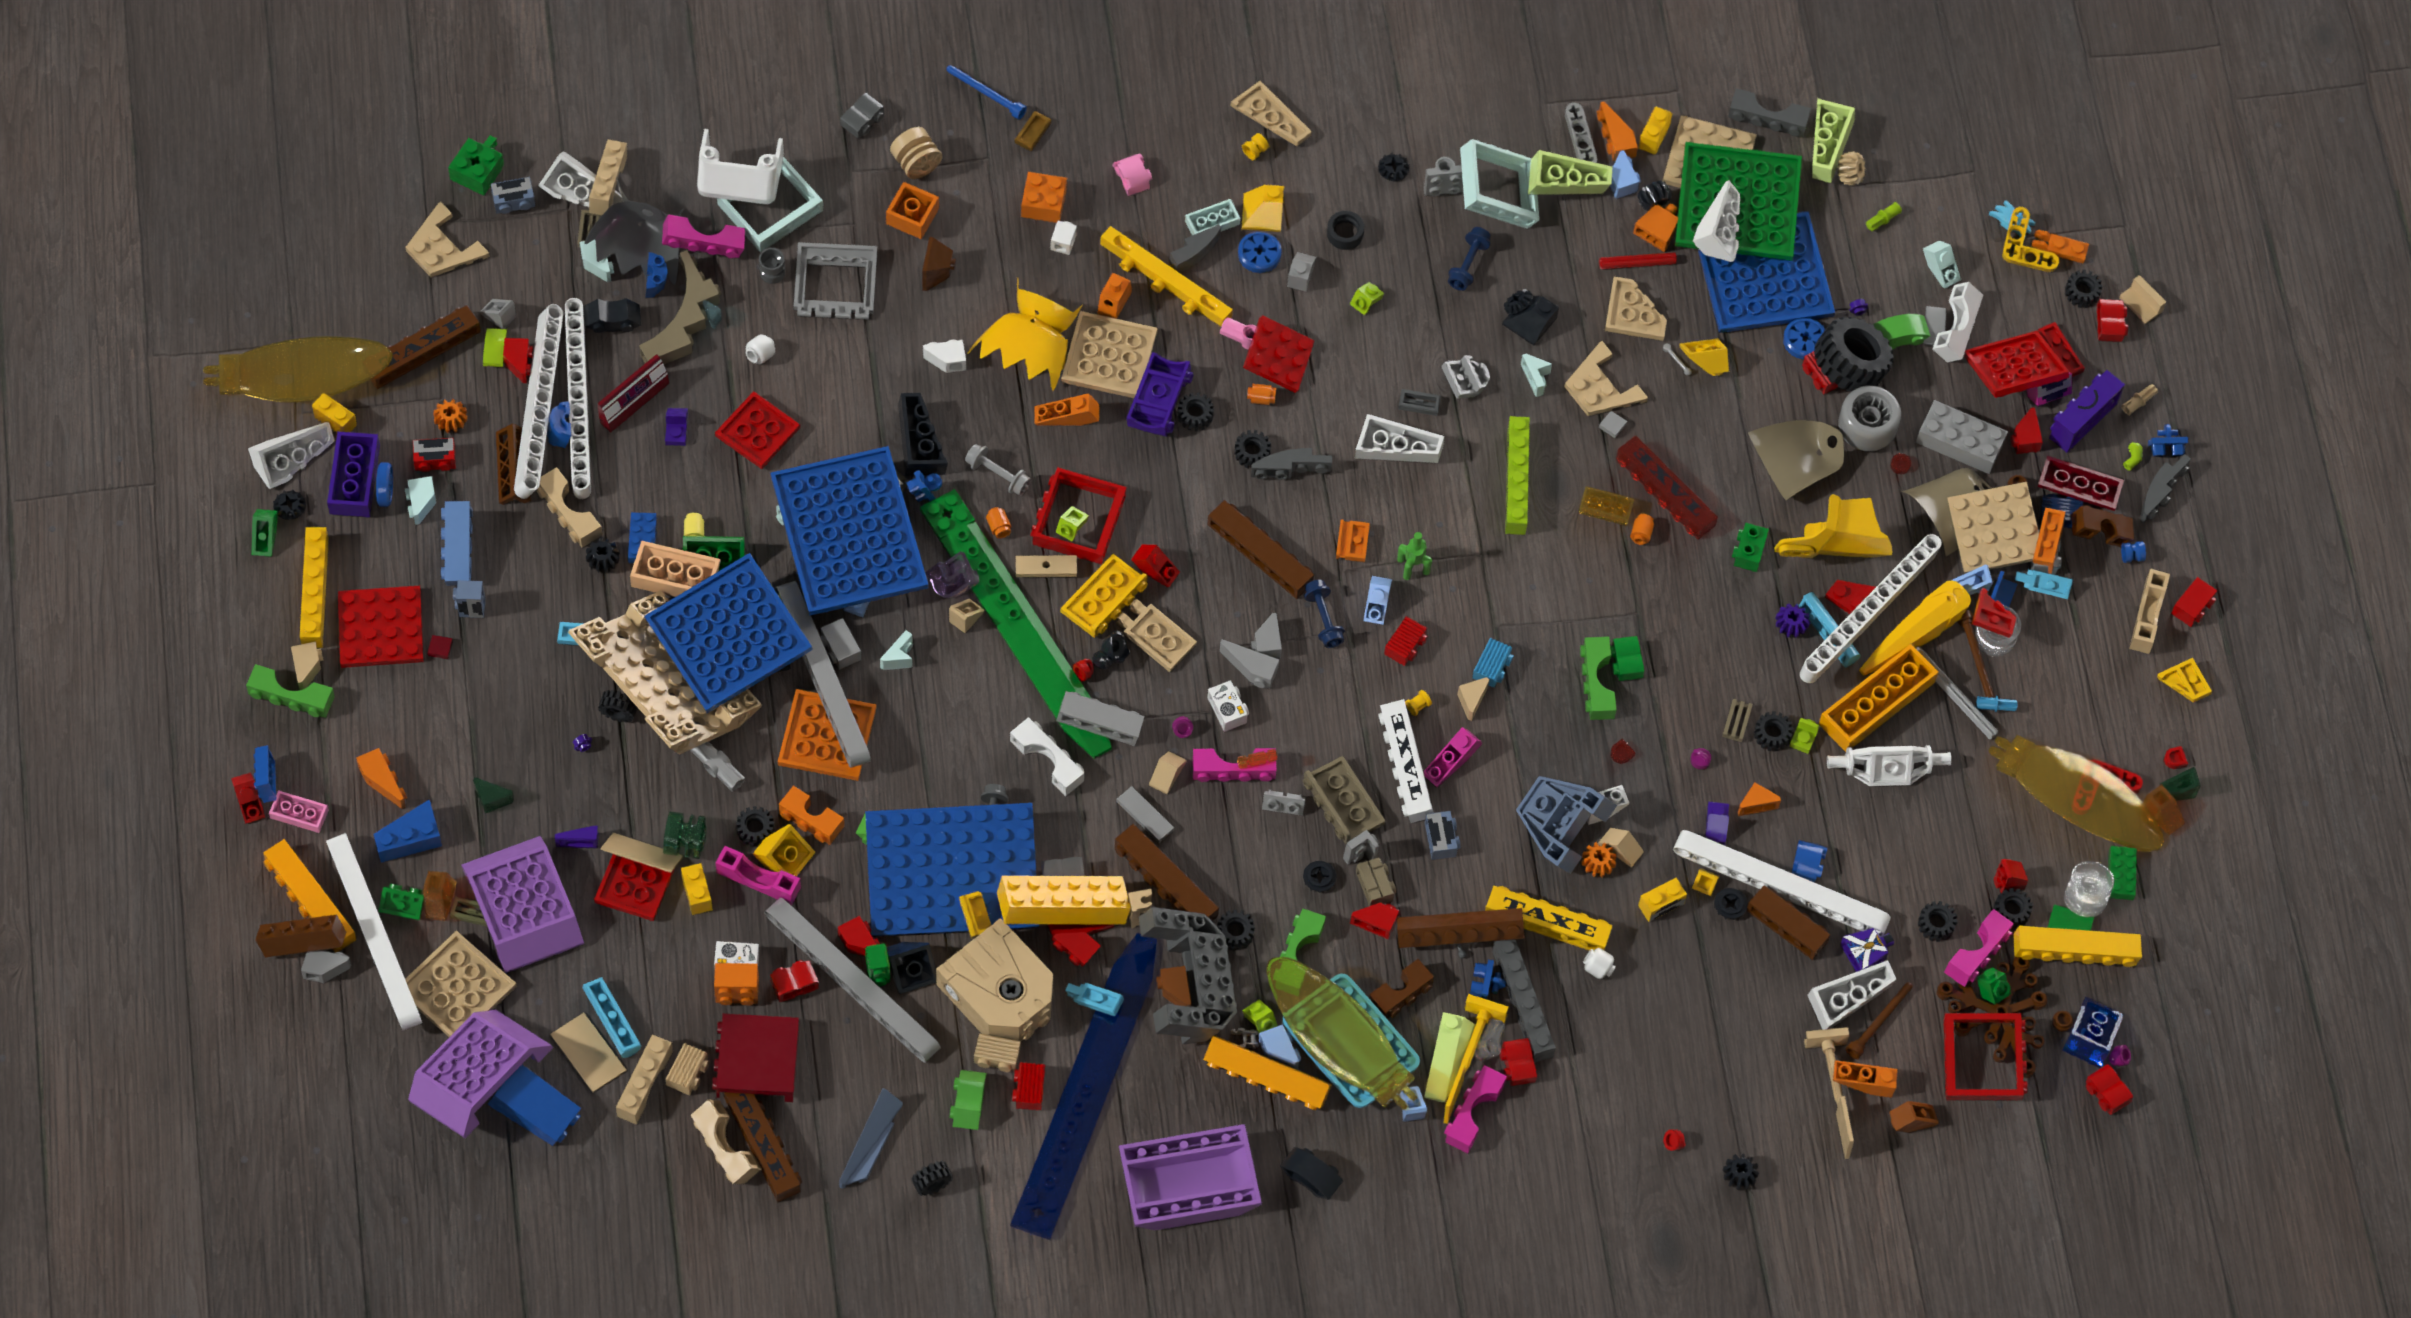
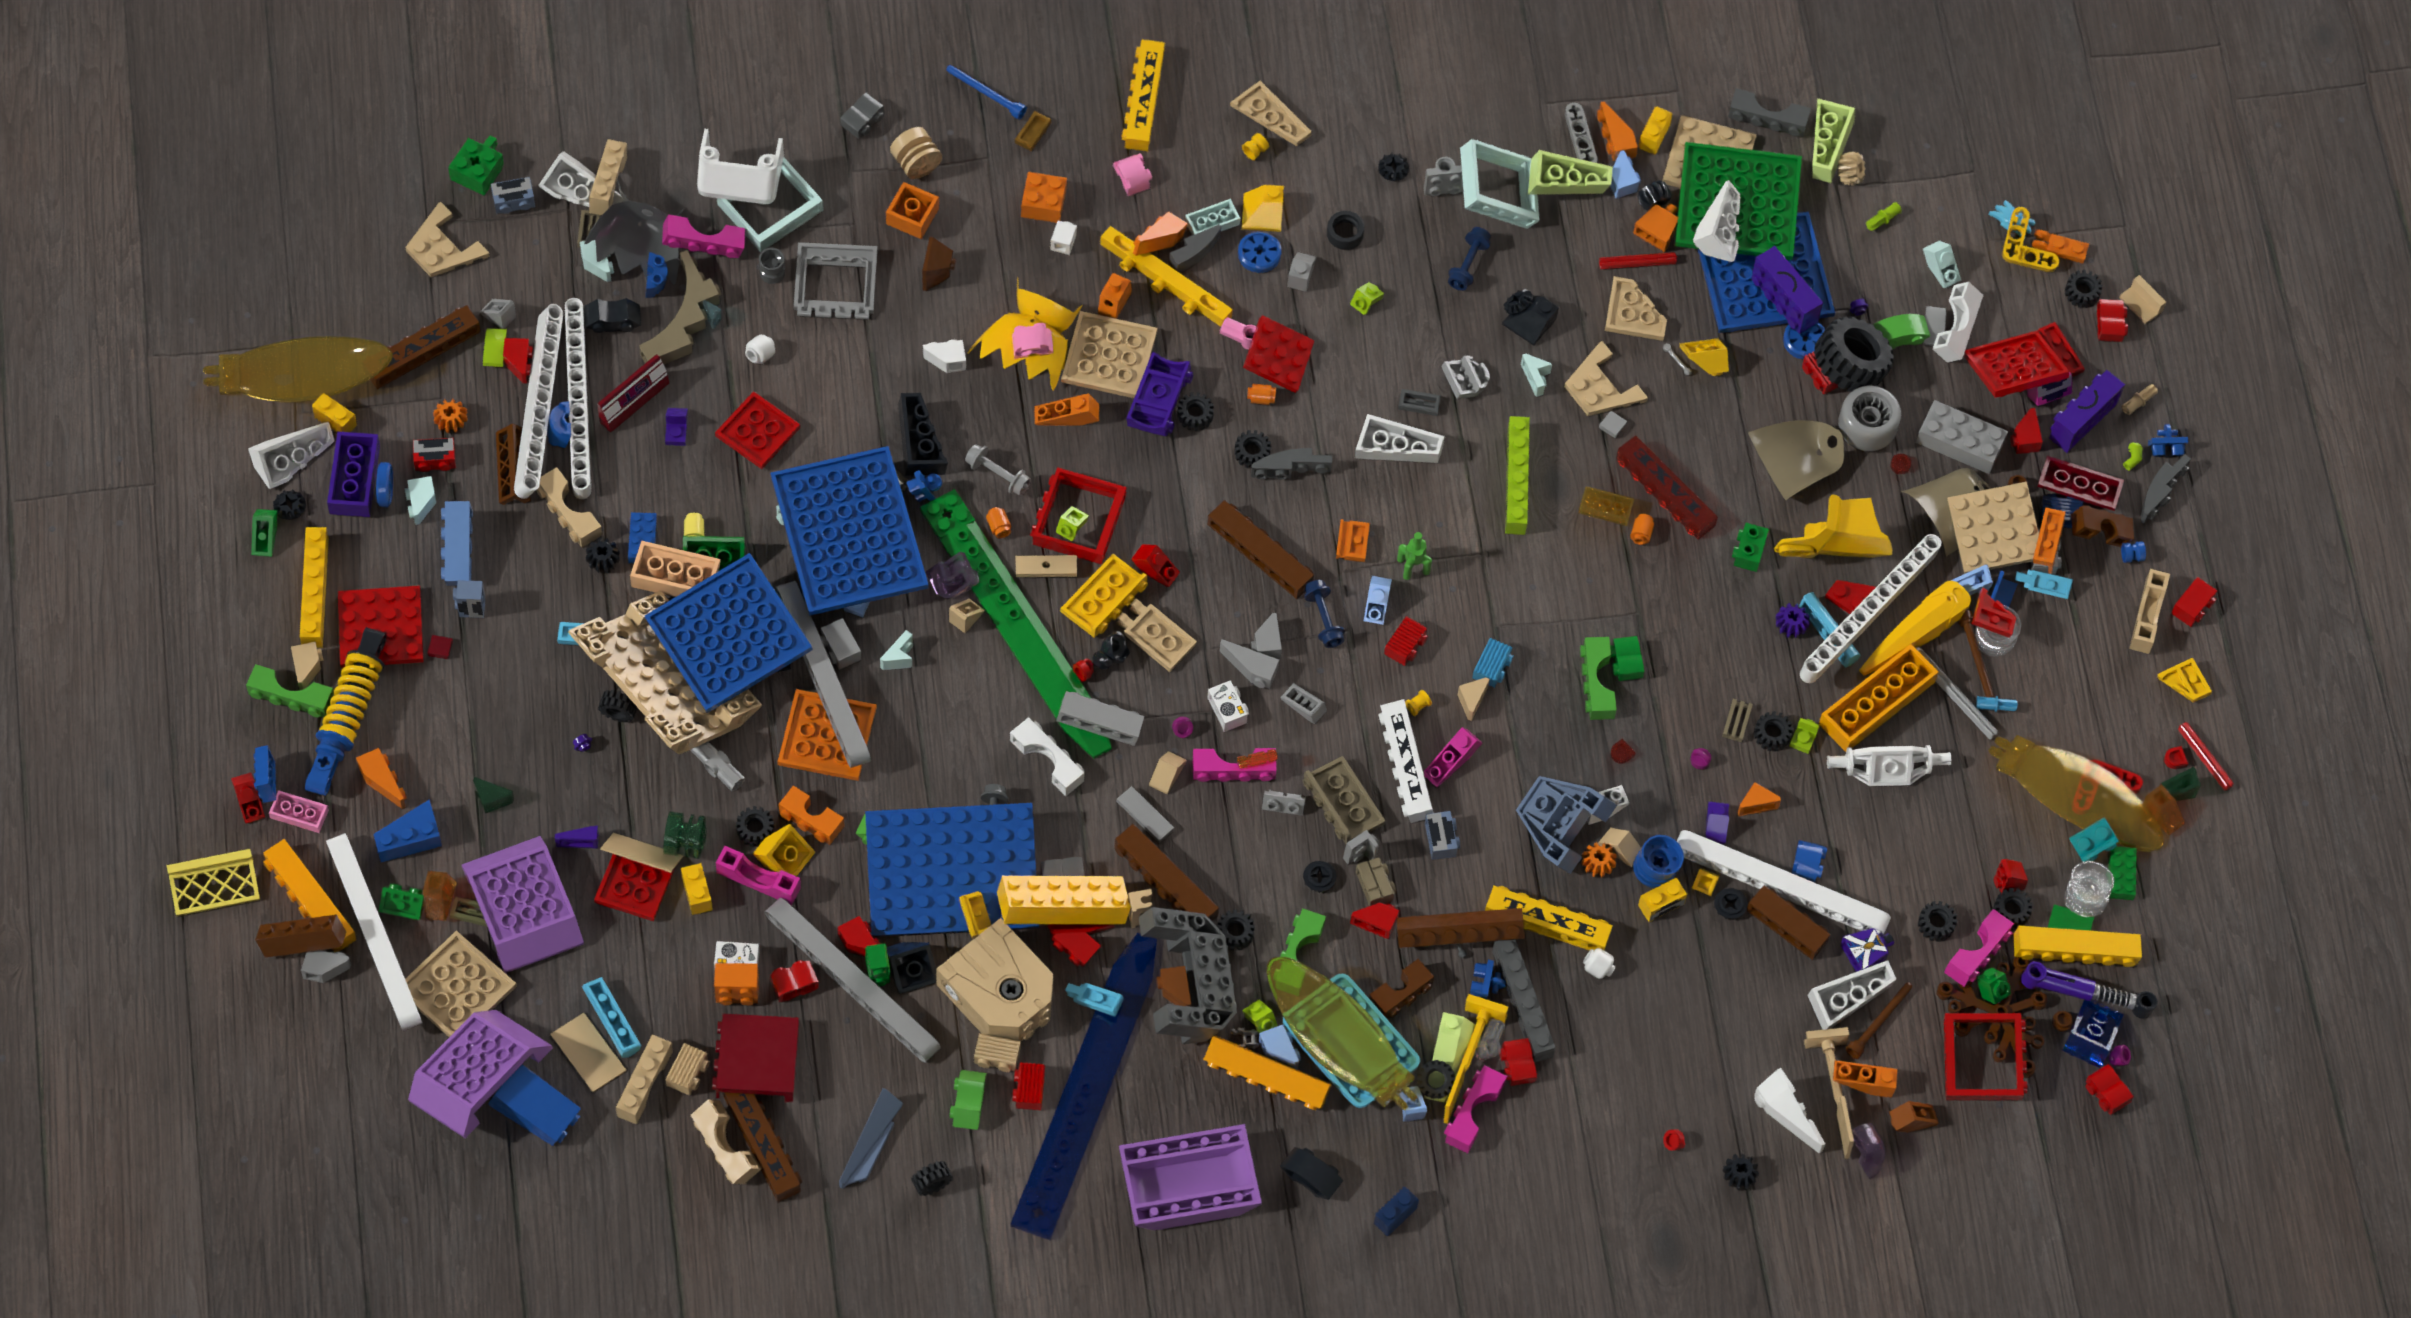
none -> light yellow fence [167,849,260,916]
none -> piece [305,627,387,796]
none -> bright pink cylinder [1012,323,1054,359]
none -> yellow brick [1122,39,1165,151]
none -> orange slope [1133,212,1188,255]
none -> light grey slope [1280,683,1327,724]
none -> dark blue brick [1374,1187,1419,1236]
none -> black tyre [1417,1060,1455,1099]
none -> blue wheel [1633,835,1684,888]
none -> dark purple brick [1752,246,1823,334]
none -> white wedge [1754,1068,1825,1153]
none -> clear purple brick [1852,1123,1886,1179]
none -> piece [2021,962,2158,1019]
none -> teal bracket [2069,817,2119,862]
none -> red axle [2178,722,2233,791]

